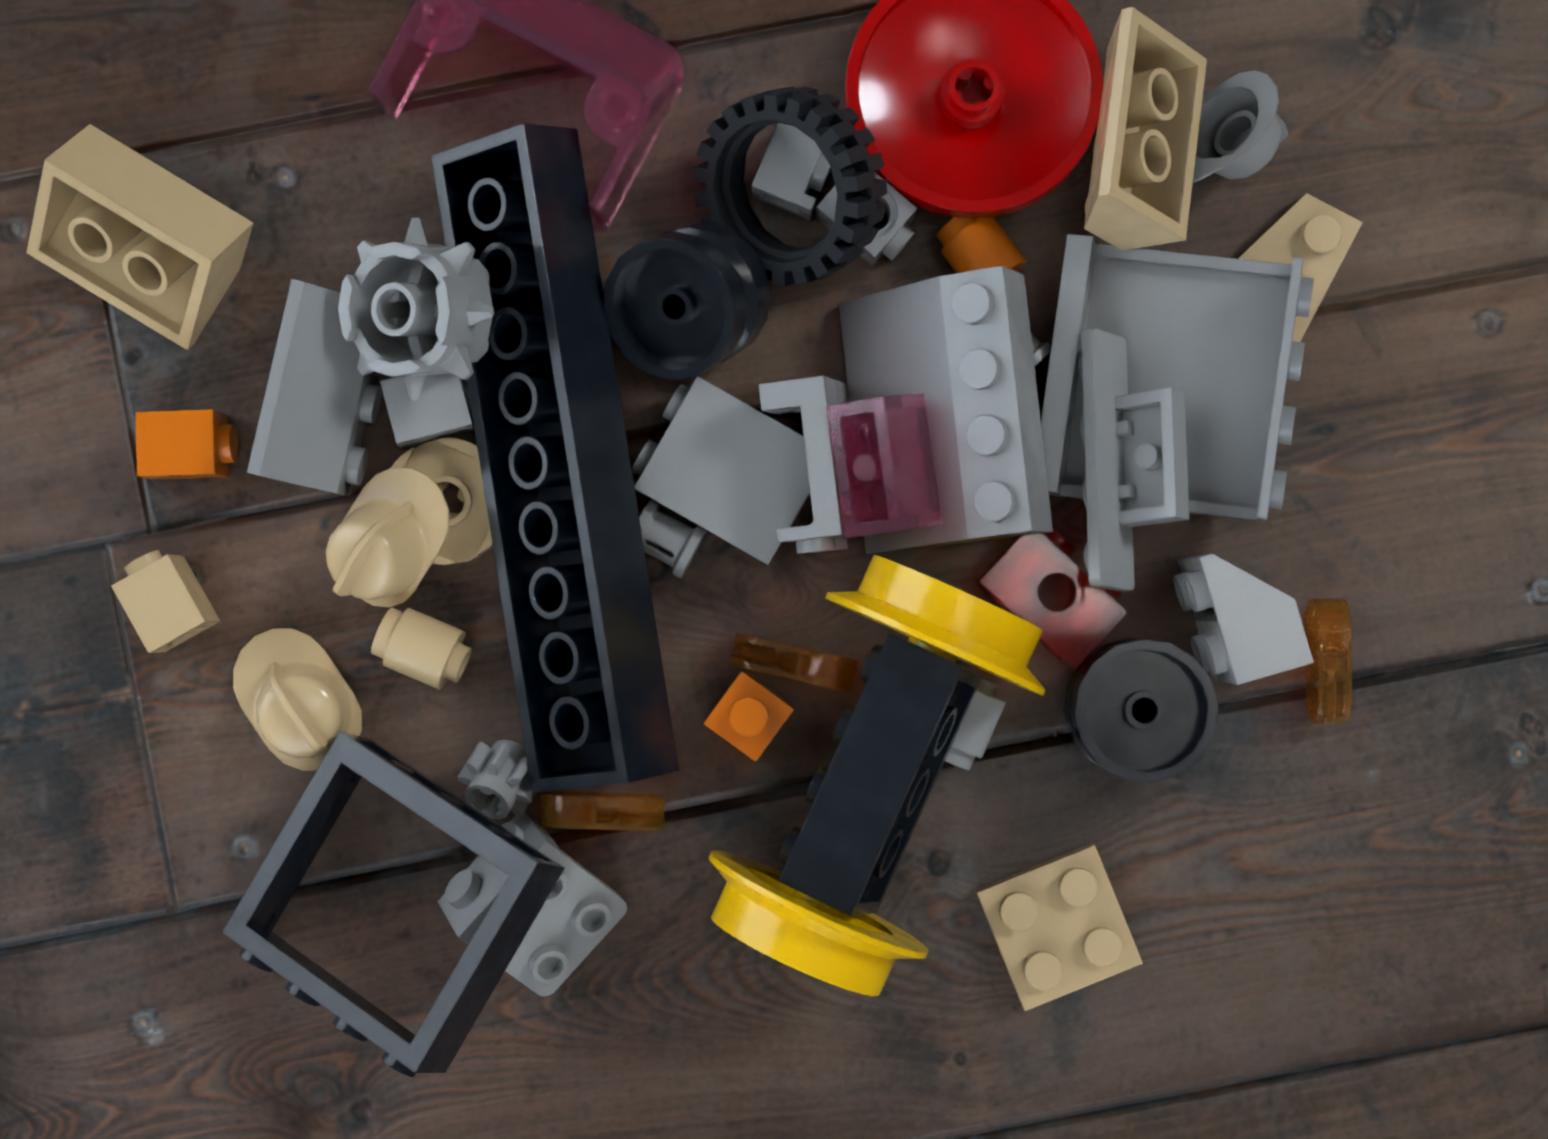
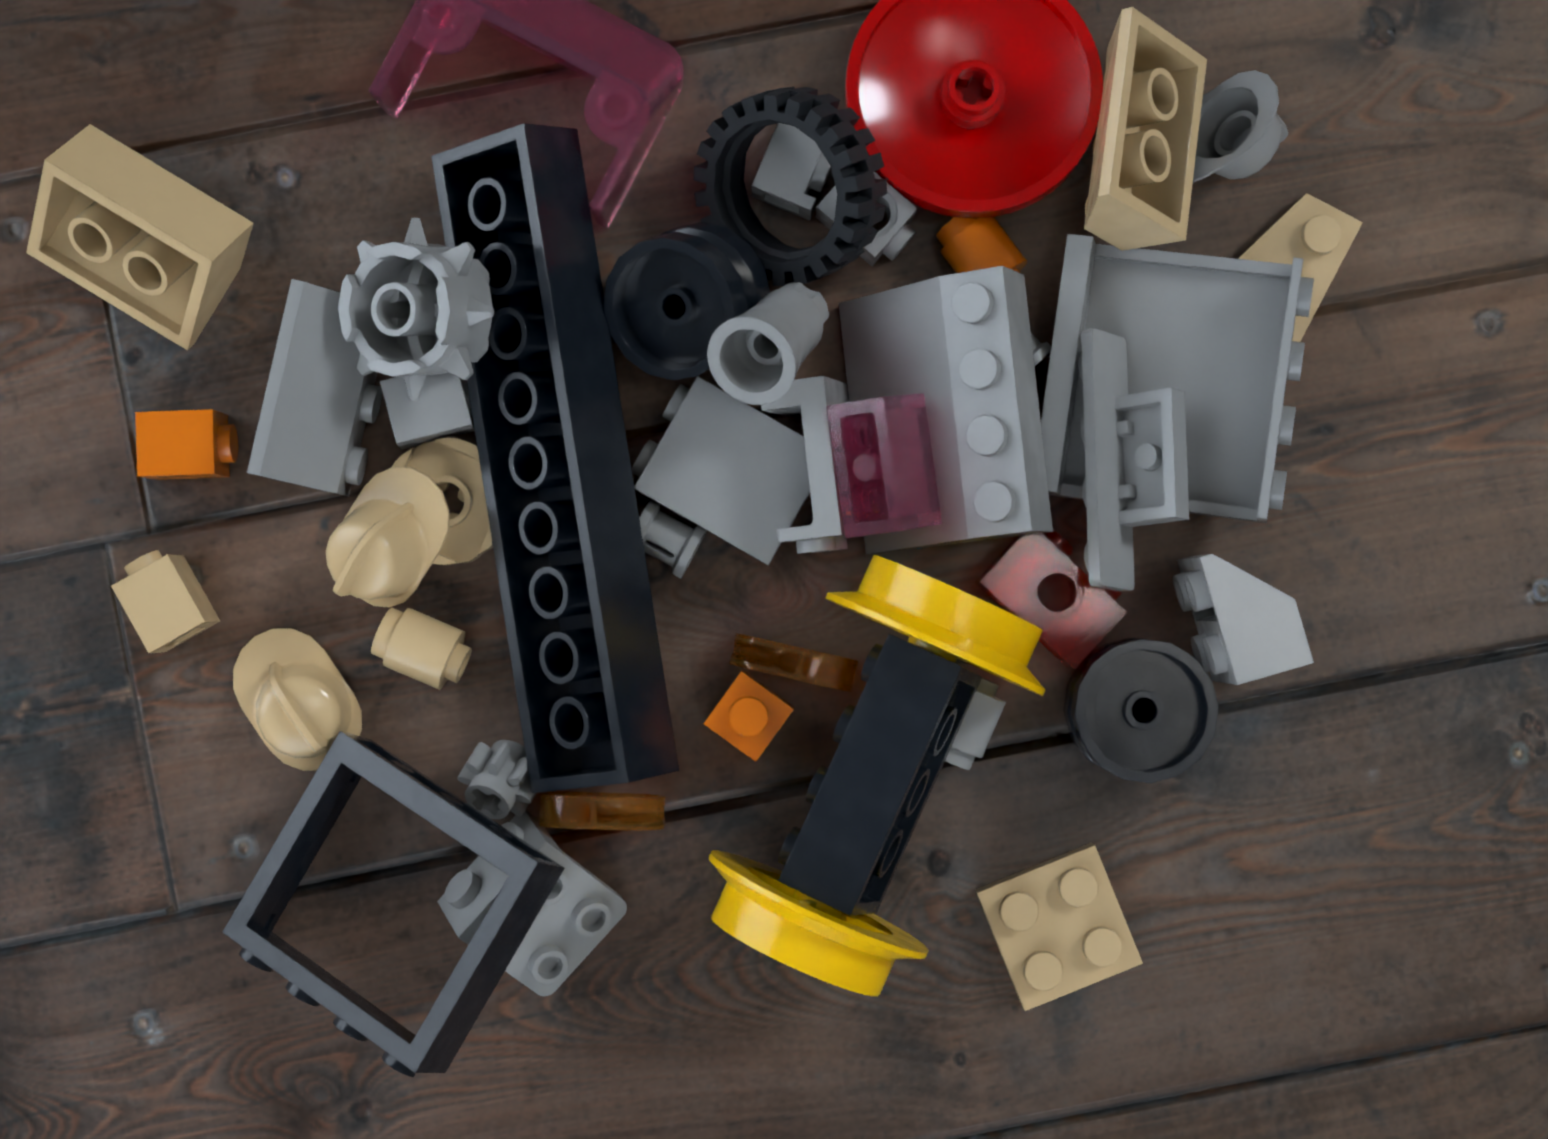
clear orange piece [1305,598,1352,724] -> none
none -> light grey plant [707,282,829,405]

